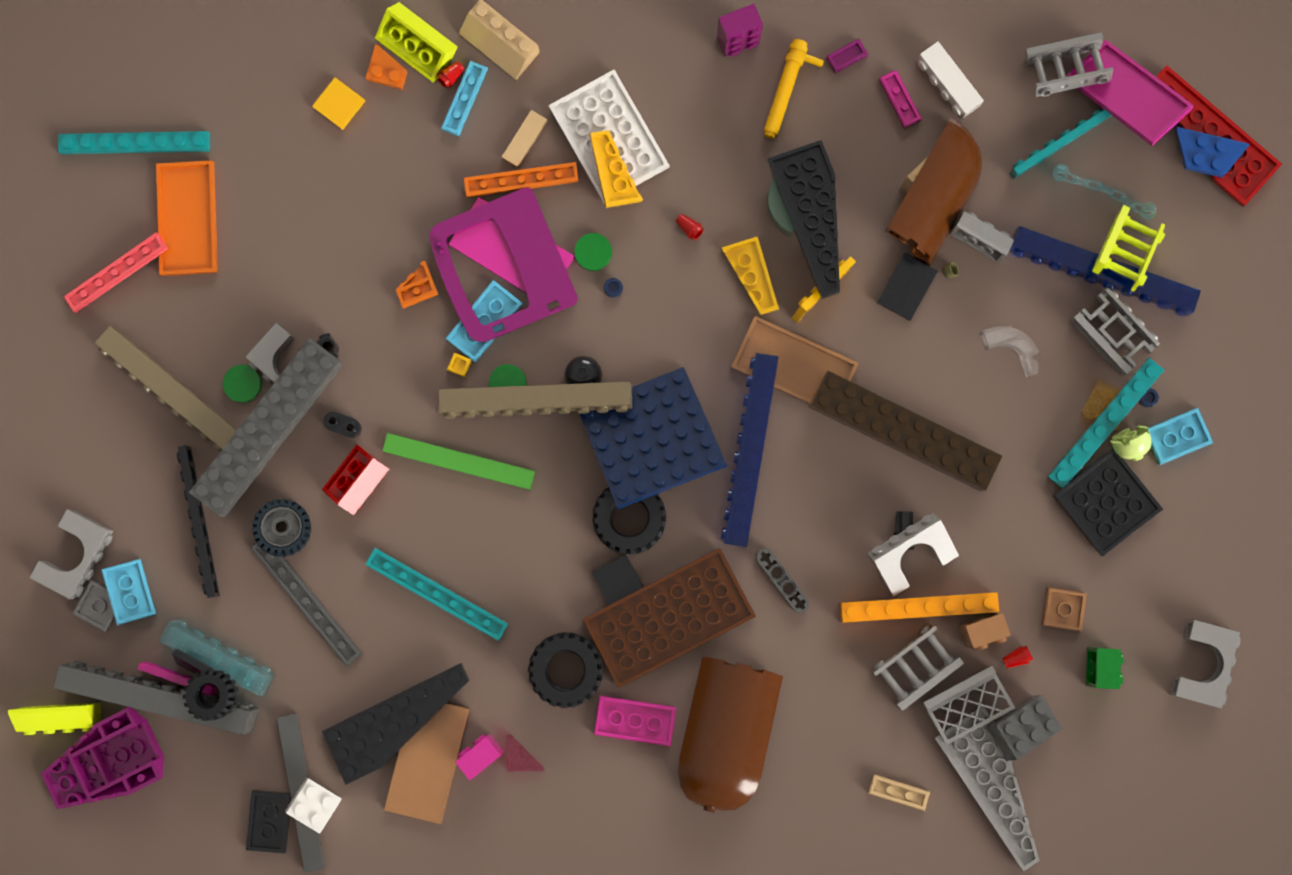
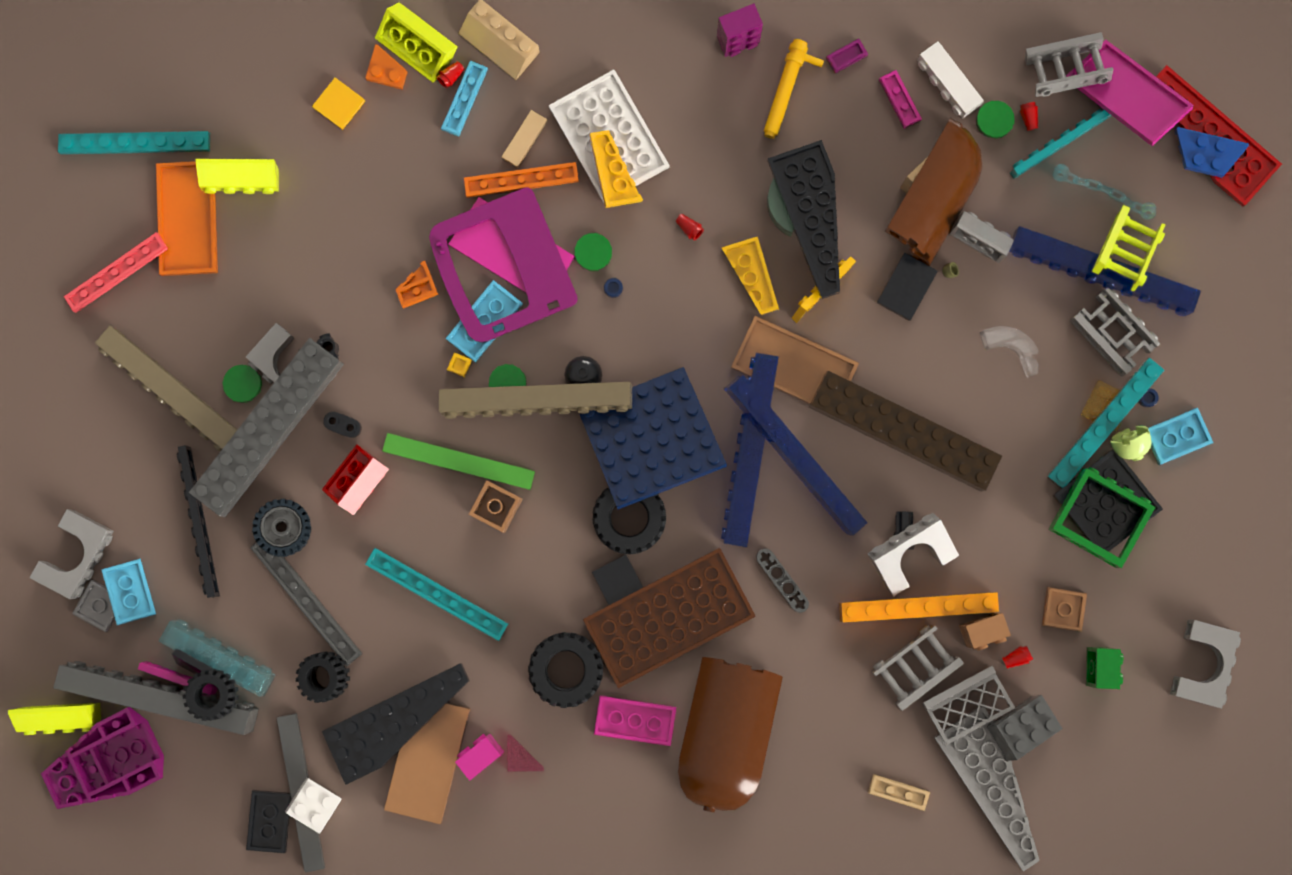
none -> neon yellow slope [196,159,279,194]
none -> black tyre [295,651,350,703]
none -> medium nougat brick [468,480,523,533]
none -> clear blue brick [724,375,868,536]
none -> green tile [976,101,1015,139]
none -> red cone [1019,102,1038,131]
none -> green window [1048,467,1155,568]

